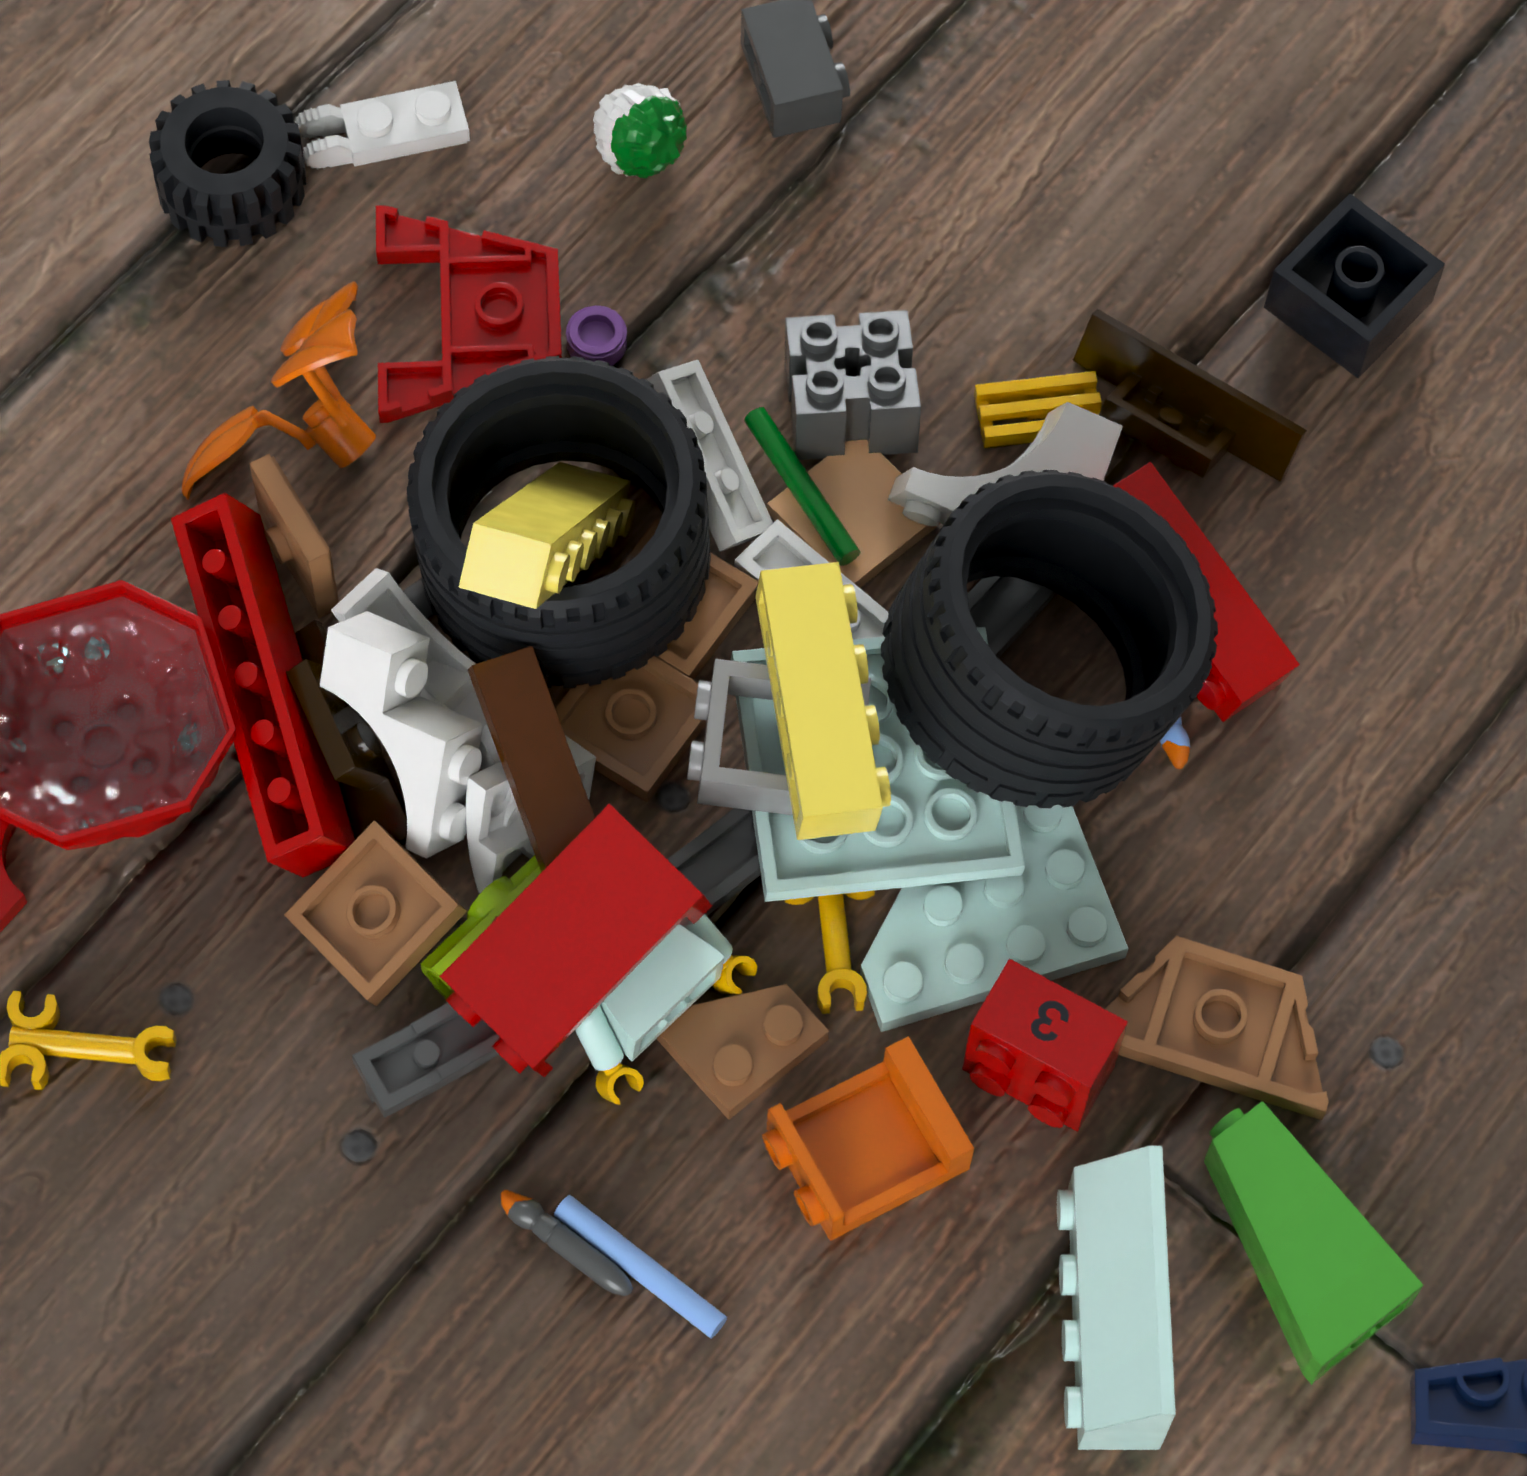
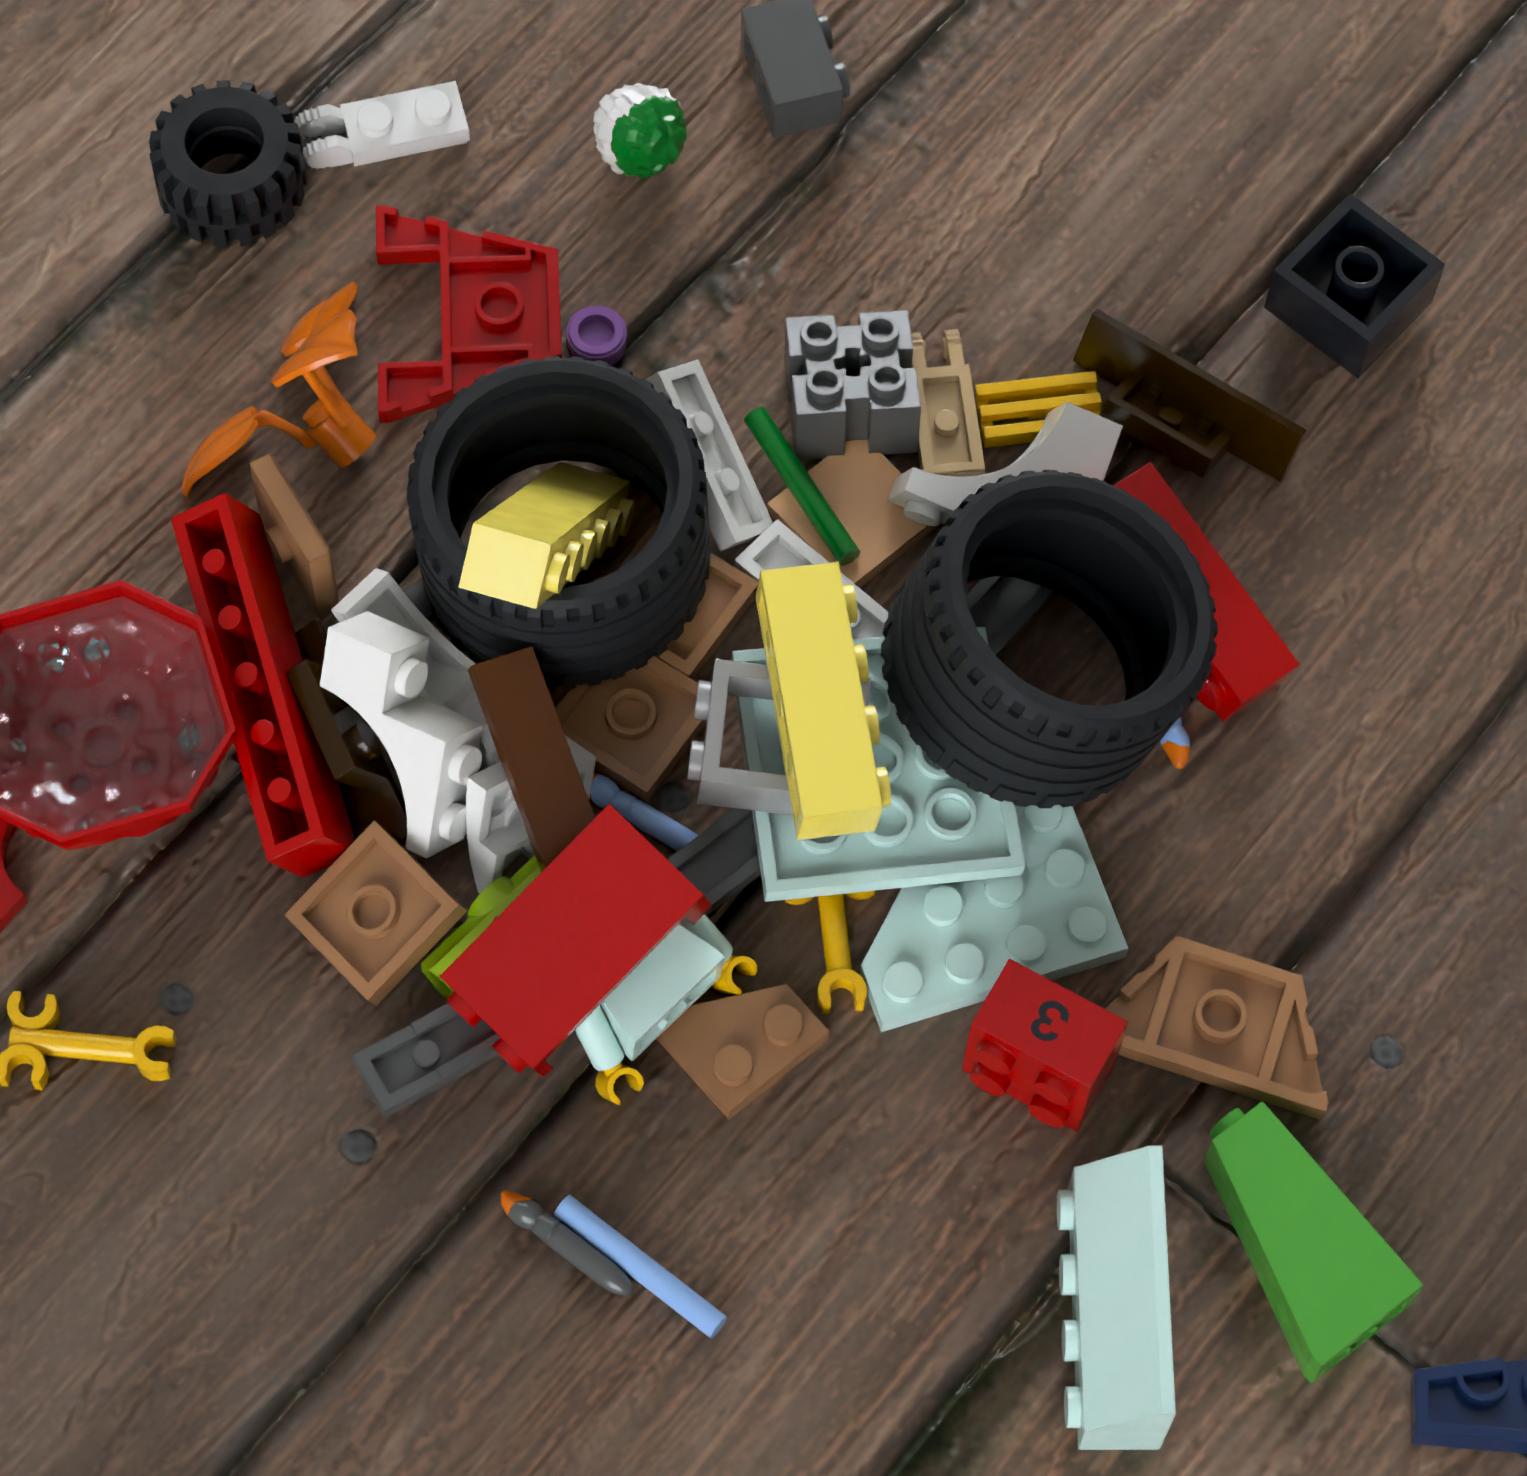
orange panel [762,1036,974,1241] -> none
none -> light blue piece [589,773,698,851]
none -> tan hinge [911,329,985,477]

